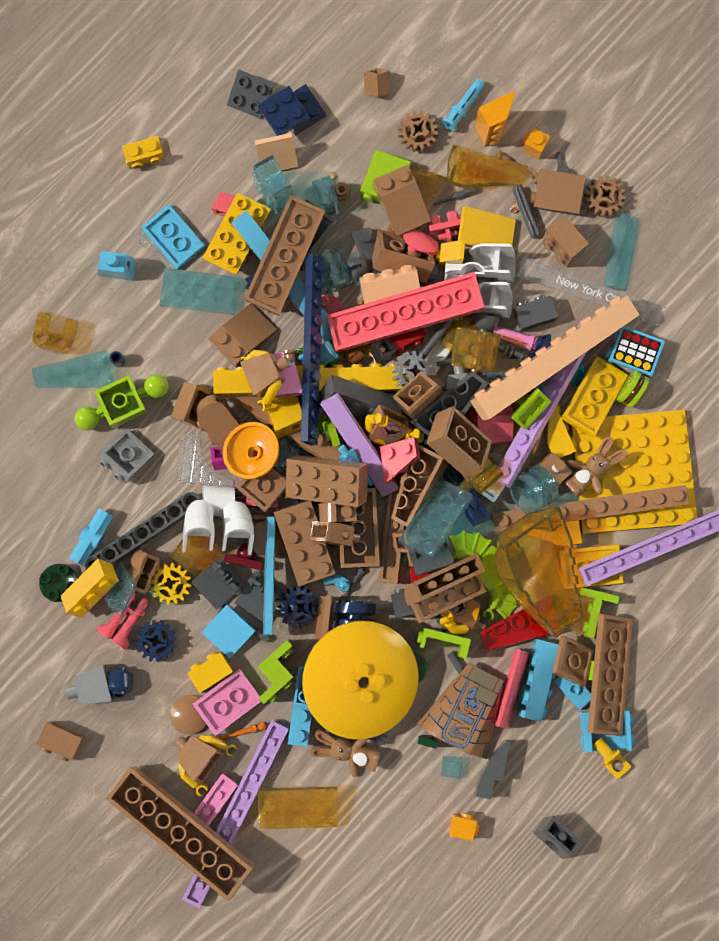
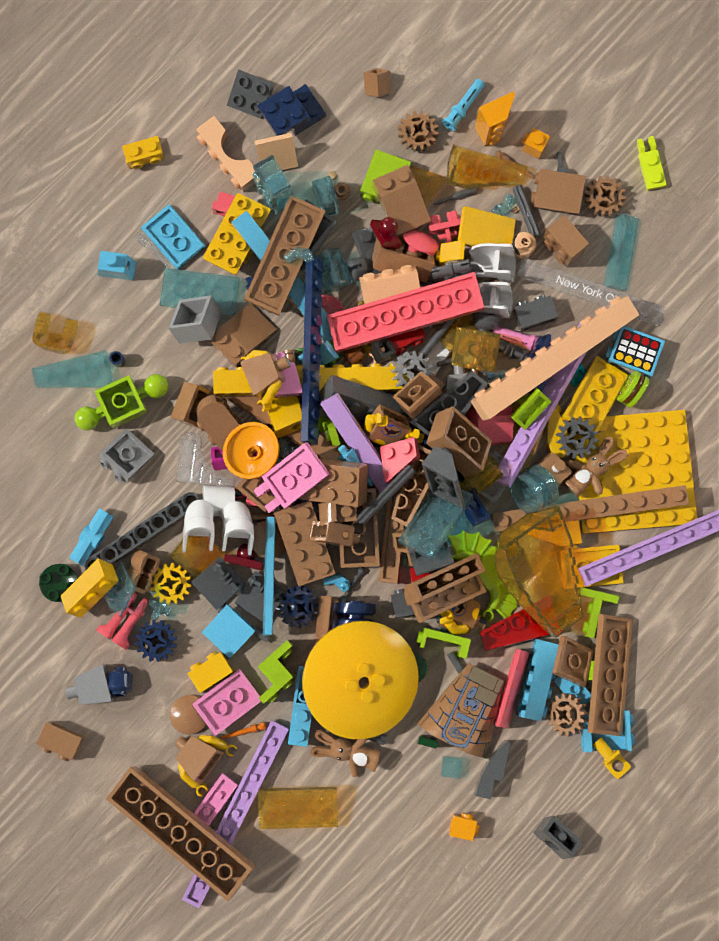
none -> clear light blue plant [148,599,171,620]
none -> light grey piece [168,295,222,343]
none -> light nougat arch [196,116,261,192]
none -> bright pink tile [254,442,330,513]
none -> clear light blue arm [283,247,313,264]
none -> dark grey axle [357,465,416,525]
none -> dark red tile [370,217,402,249]
none -> dark grey slope [422,446,465,510]
none -> dark grey pin [431,259,472,280]
none -> clear light blue arm [490,194,514,216]
none -> light nougat head [511,232,537,259]
none -> medium nougat gear [546,693,589,737]
none -> dark grey gear [555,416,598,459]
none -> neon yellow hinge [637,136,666,191]

